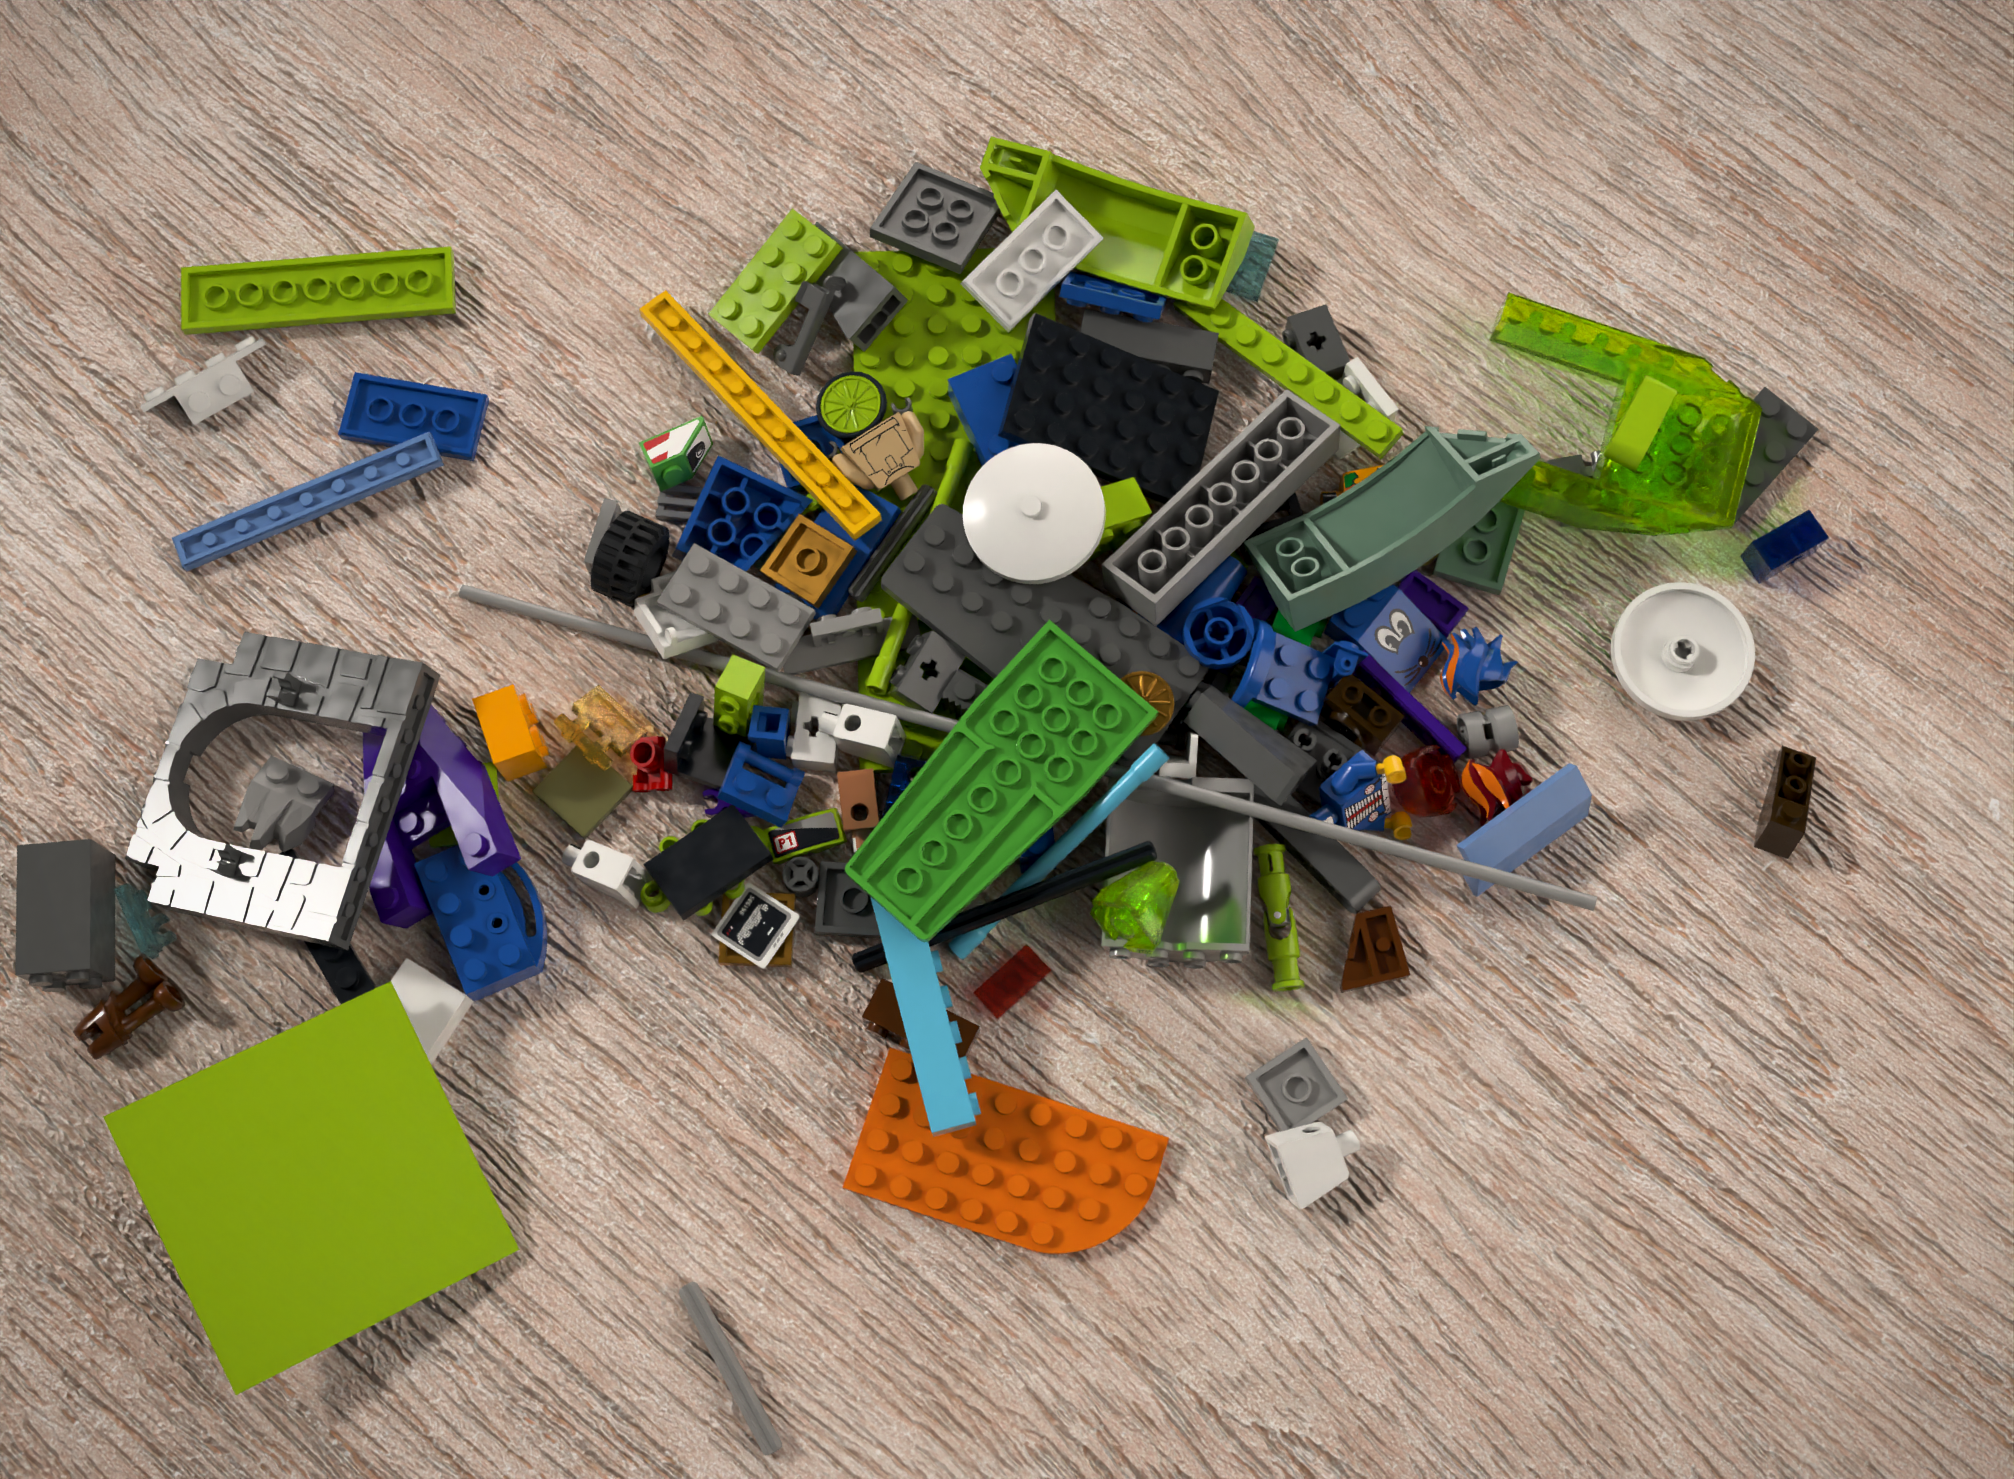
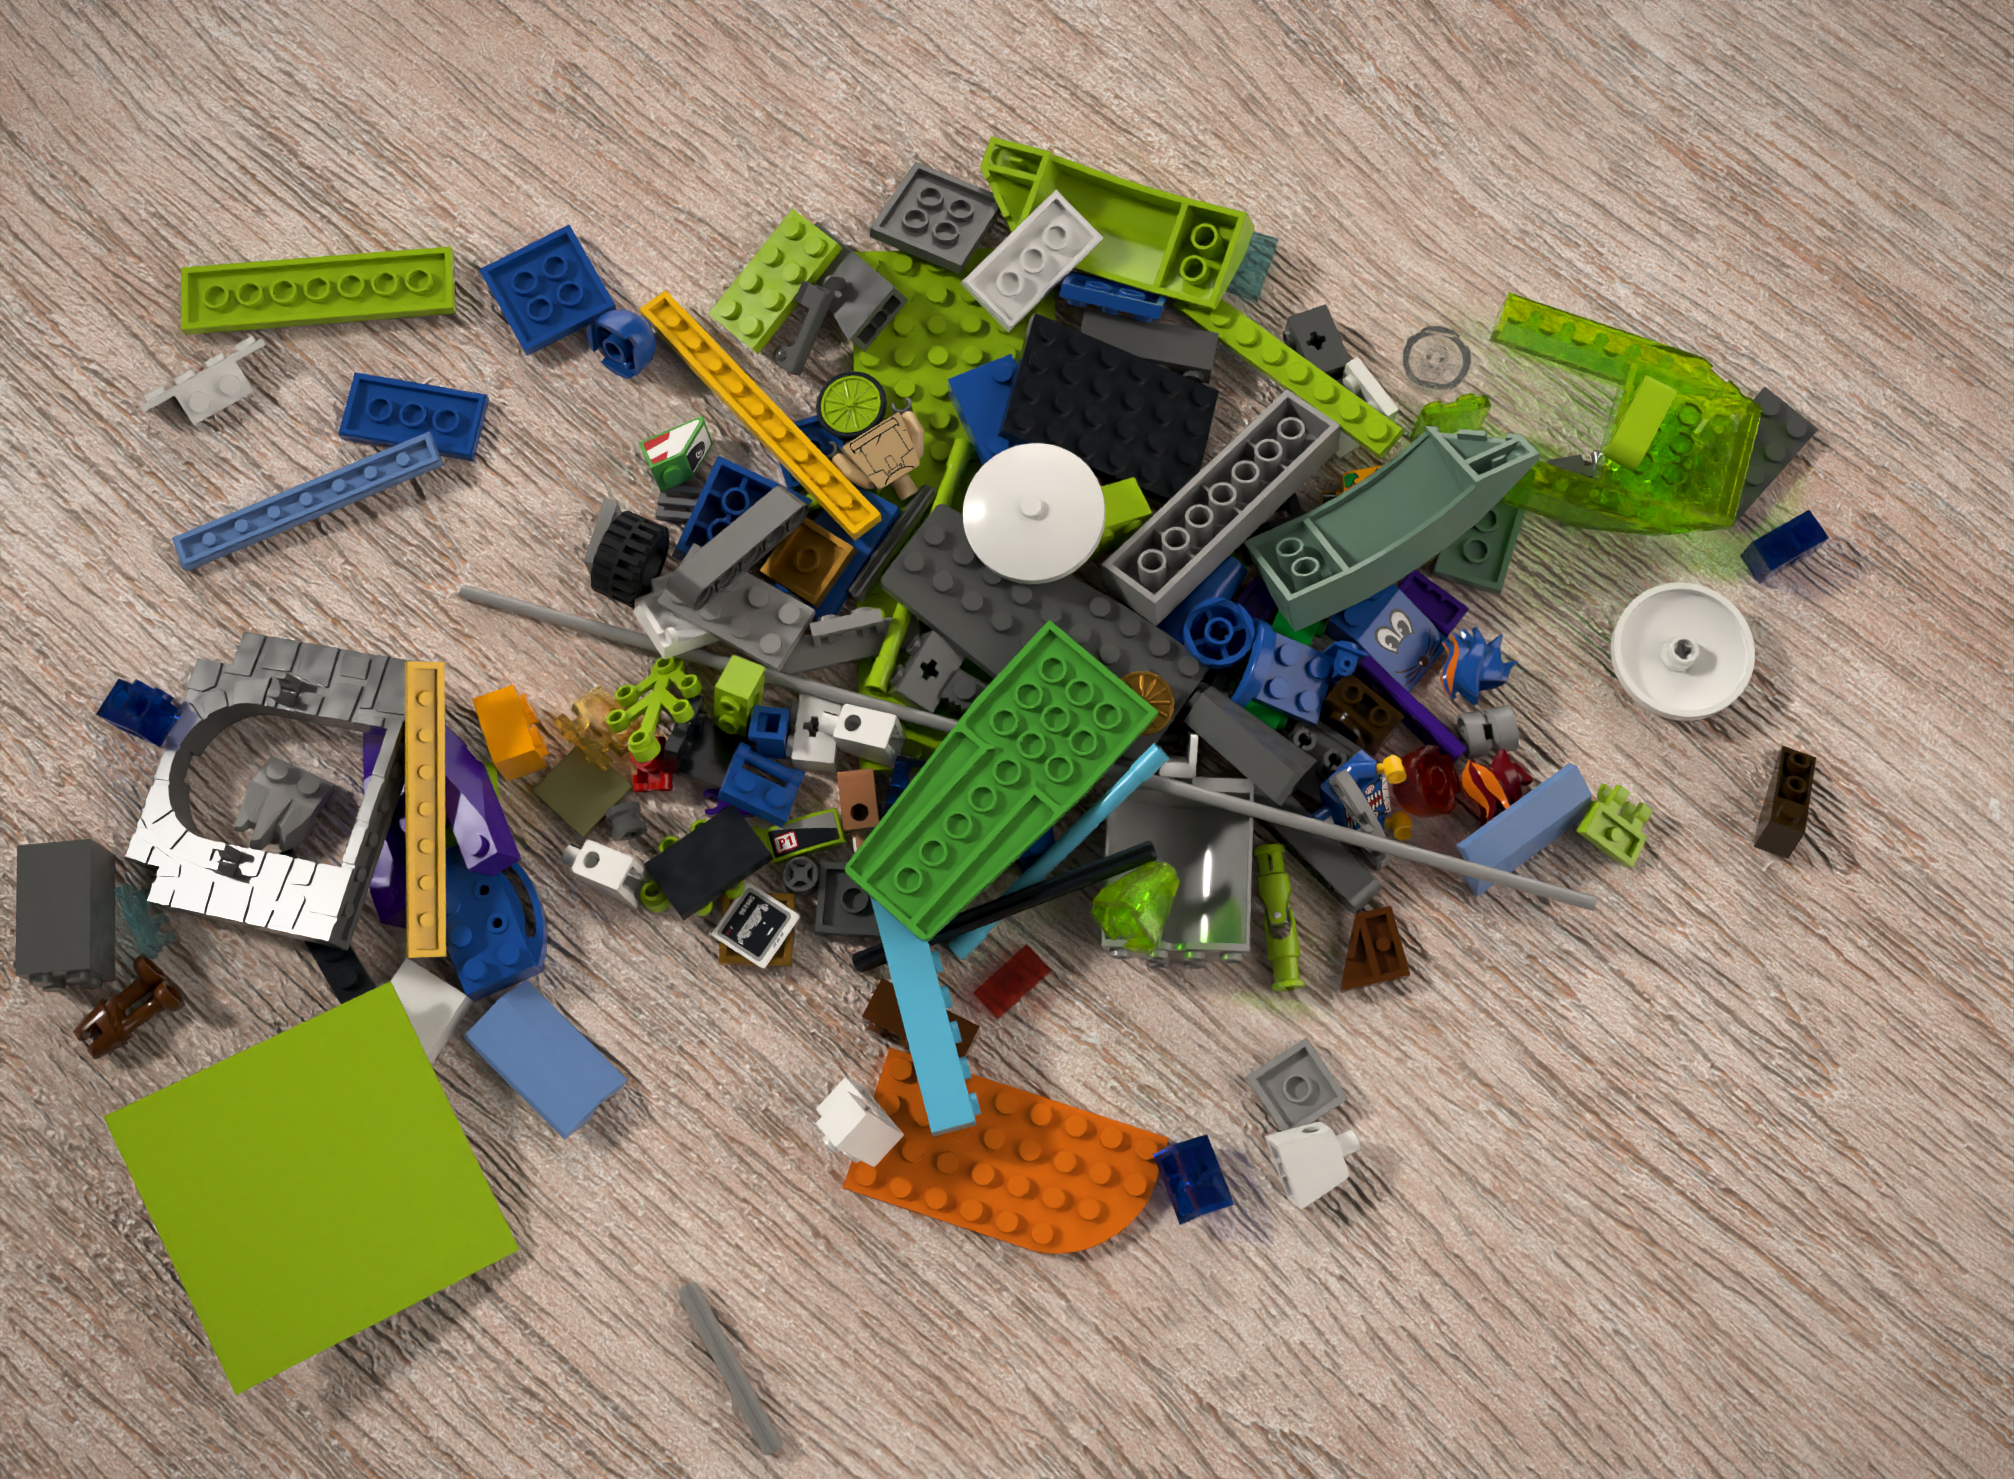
none -> clear blue brick [96,679,183,747]
none -> yellow plate [405,661,446,958]
none -> medium blue slope [463,980,628,1140]
none -> blue plate [479,225,616,356]
none -> blue cylinder [587,309,656,379]
none -> dark grey wheel [605,801,647,841]
none -> lime plant [606,657,702,763]
none -> beam [666,485,809,611]
none -> white brick [816,1077,904,1167]
none -> clear blue brick [1153,1134,1234,1225]
none -> light grey tile [1328,769,1391,871]
none -> clear cylinder [1401,326,1471,397]
none -> clear neon green tile [1410,393,1491,442]
none -> lime plate [1576,783,1653,868]

